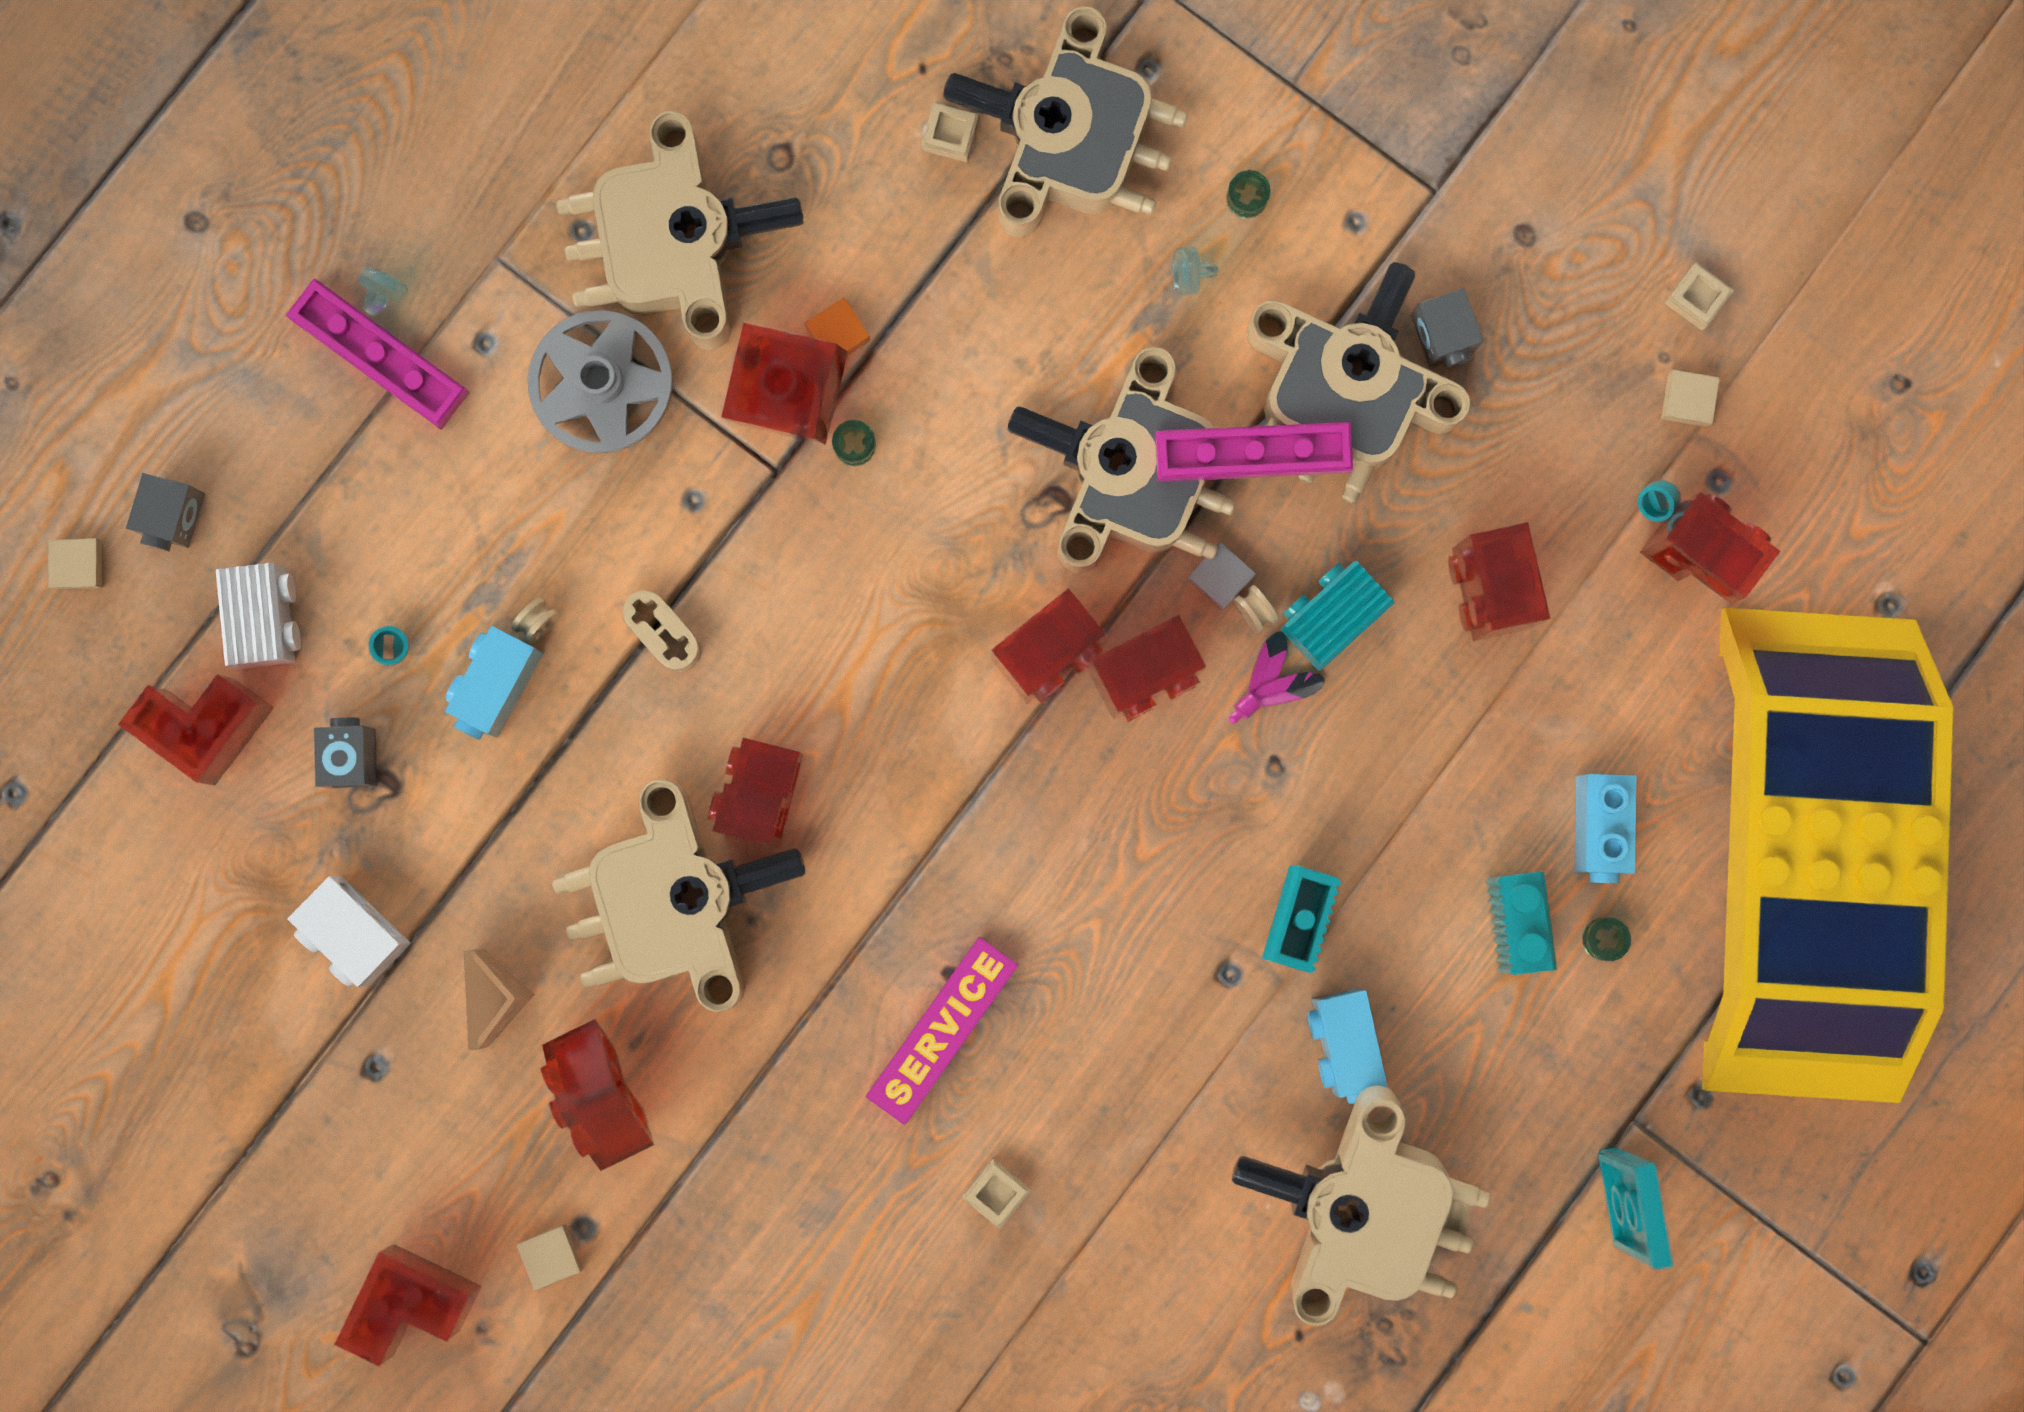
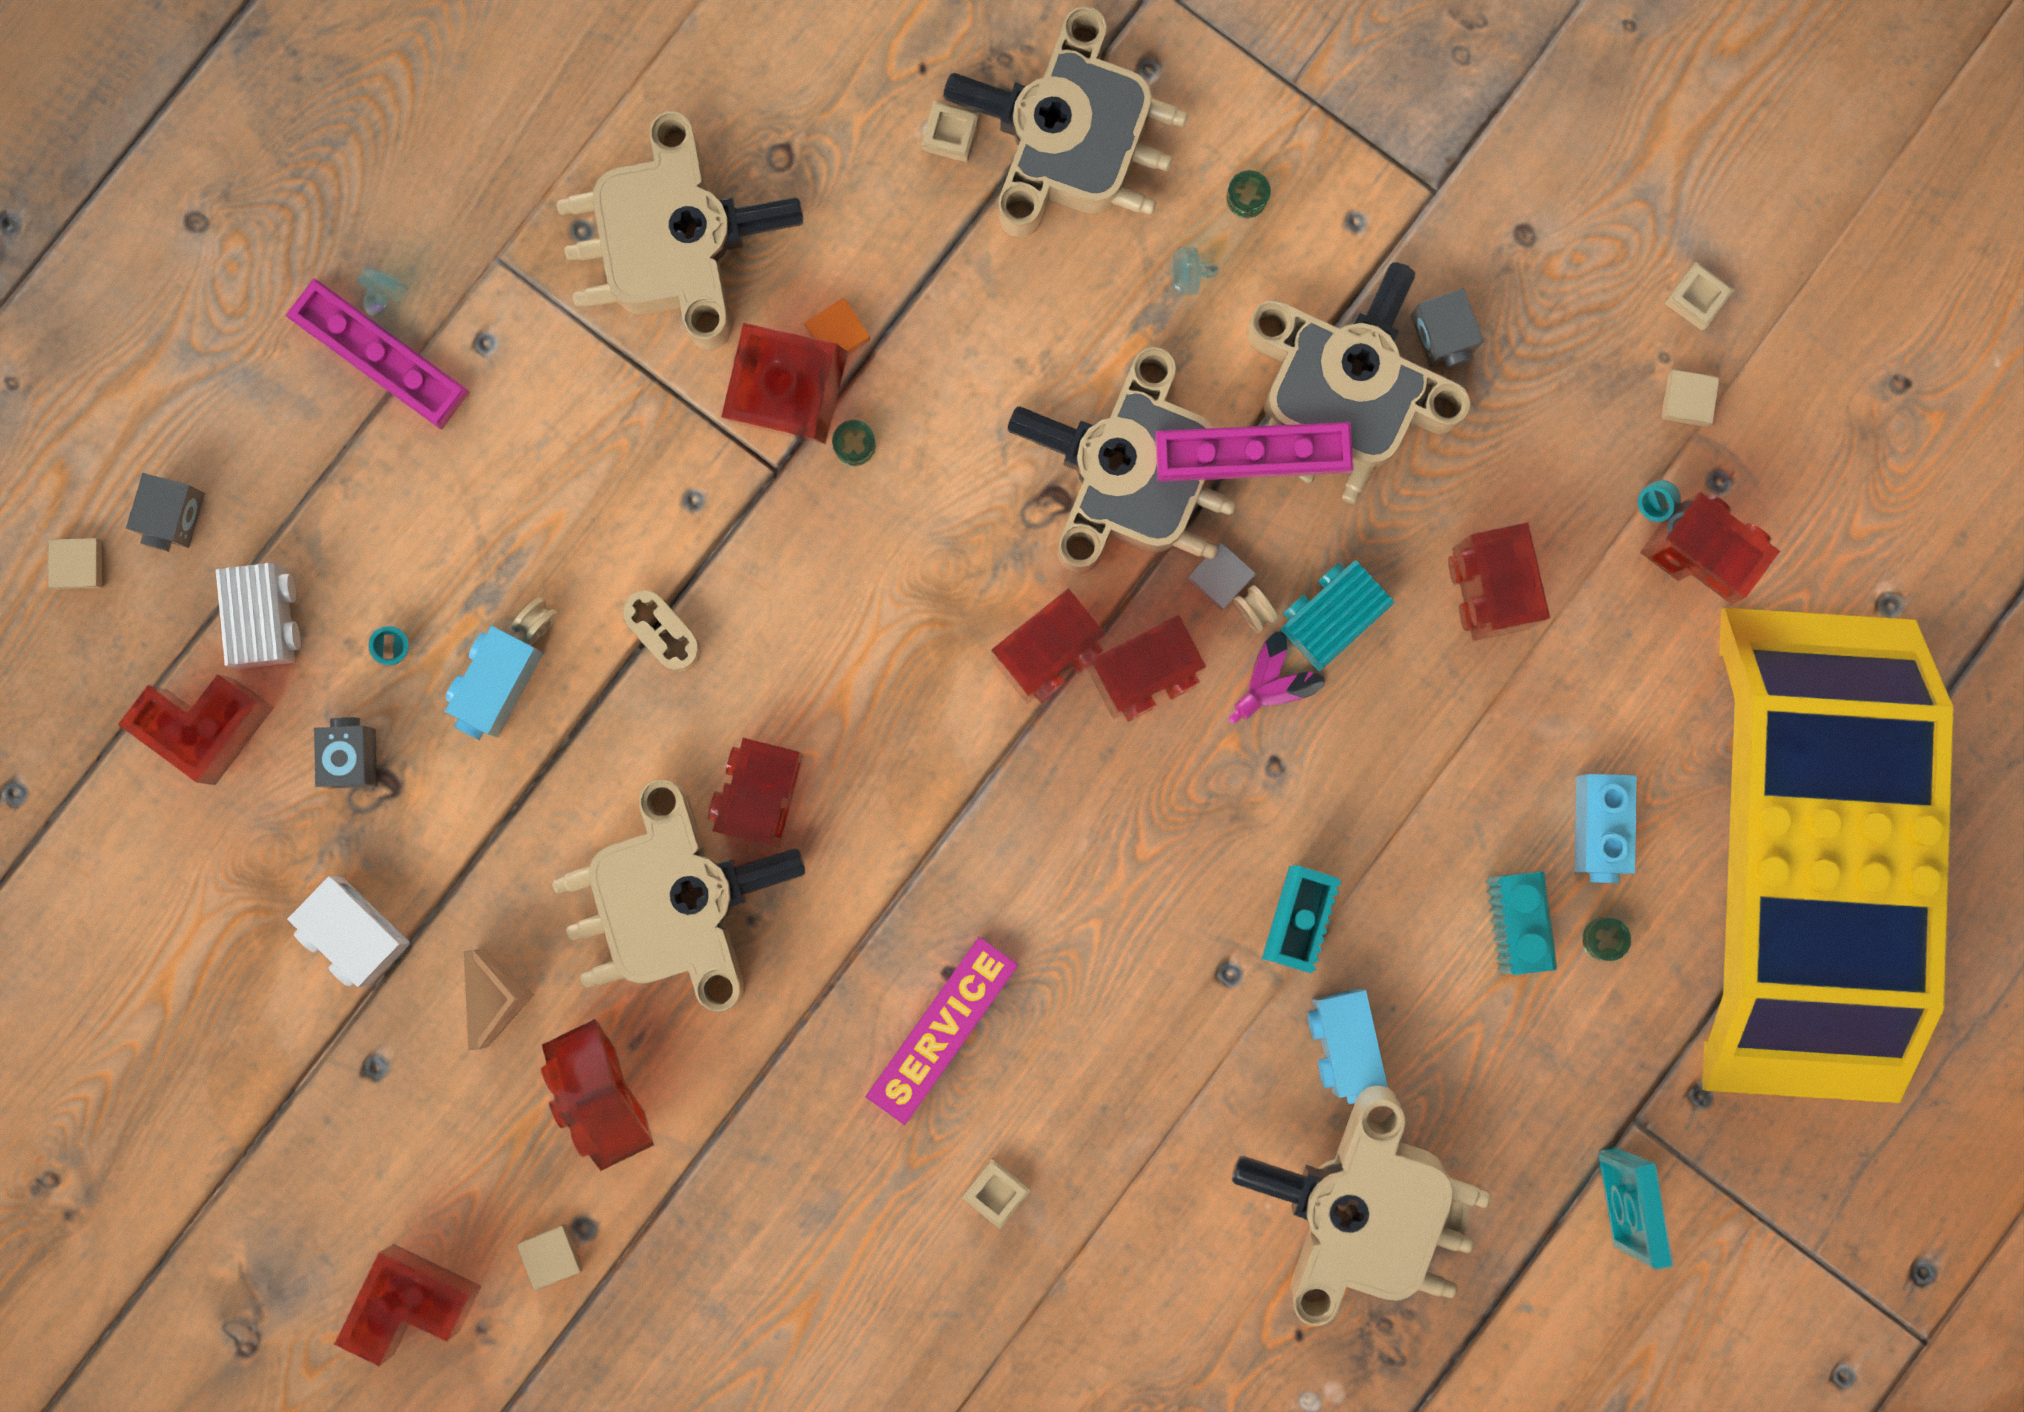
light grey wheel [528,310,673,453] -> none

